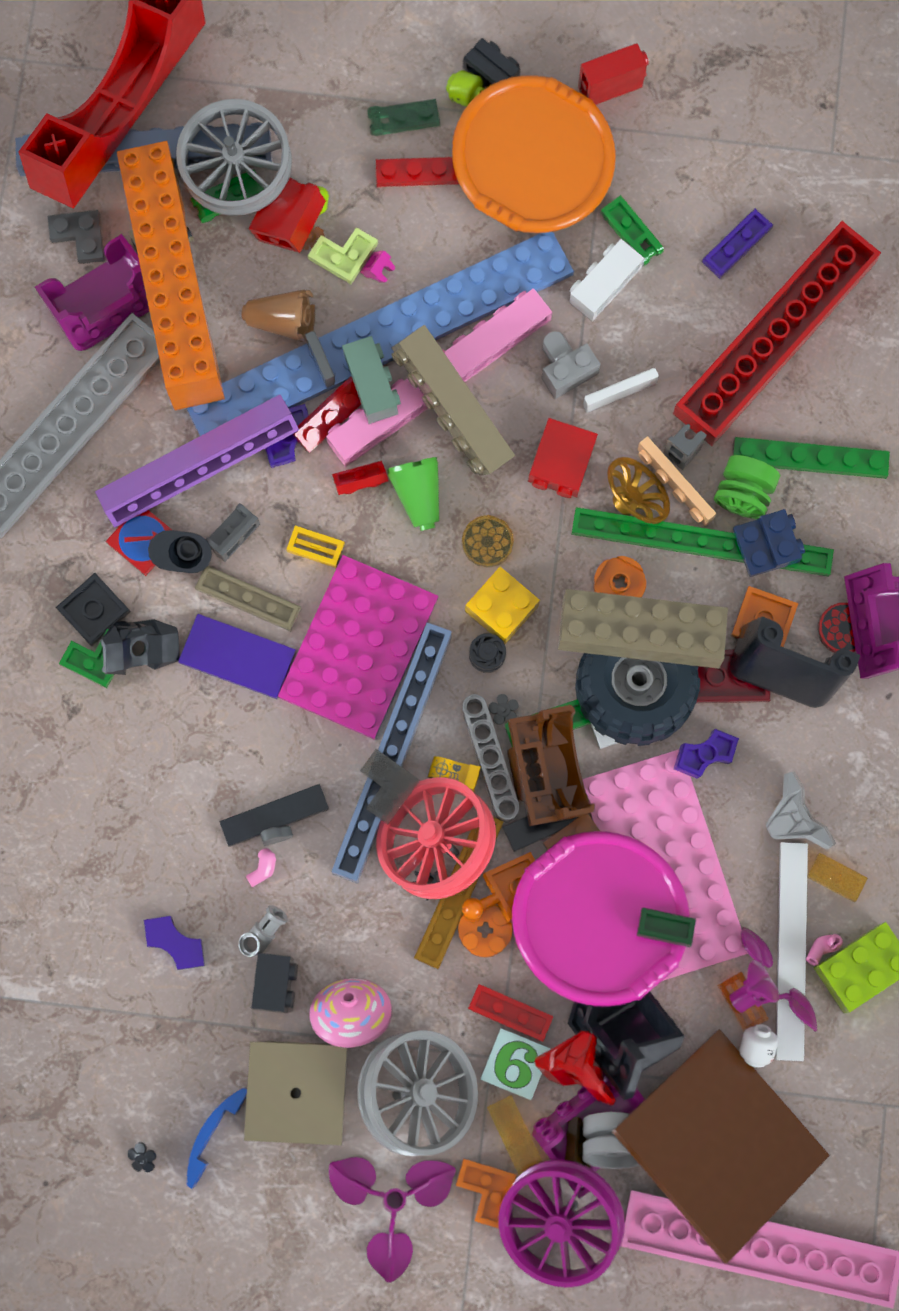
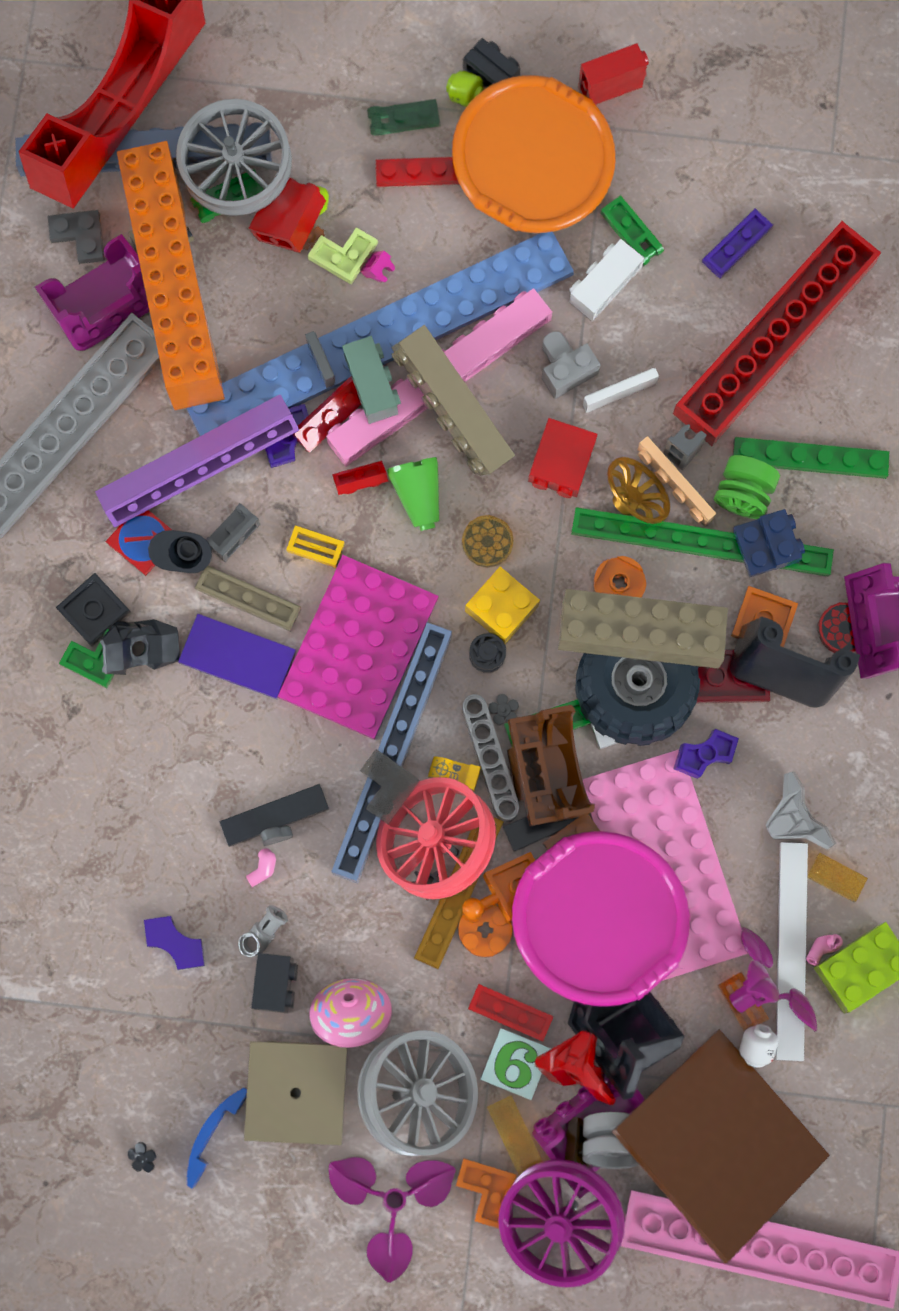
medium nougat cone [242,290,315,342] -> none
dark green tile [636,907,696,947] -> none

